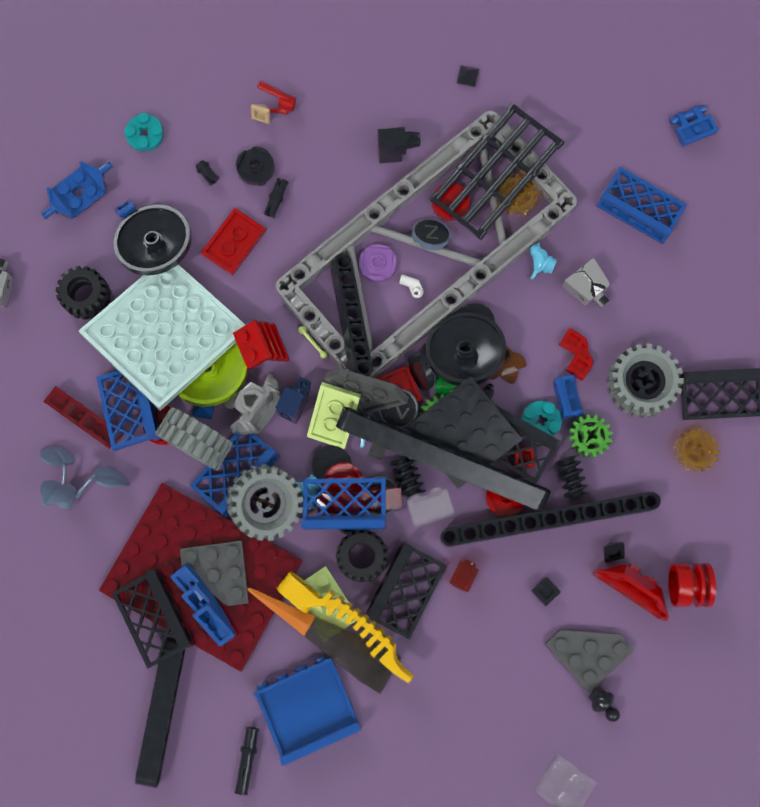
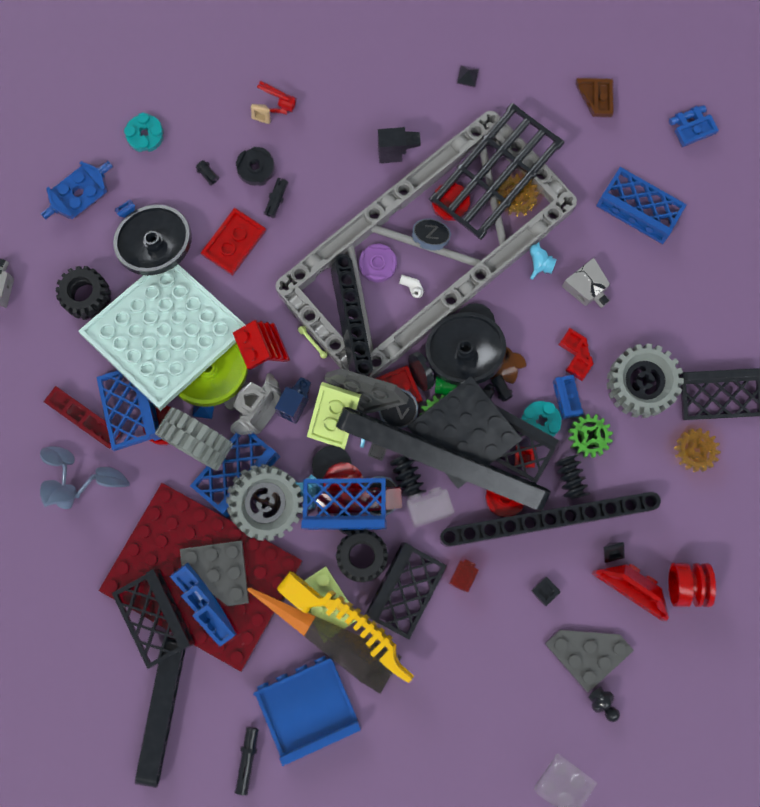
none -> black pin [491,375,513,402]
none -> reddish brown wing [575,78,613,117]

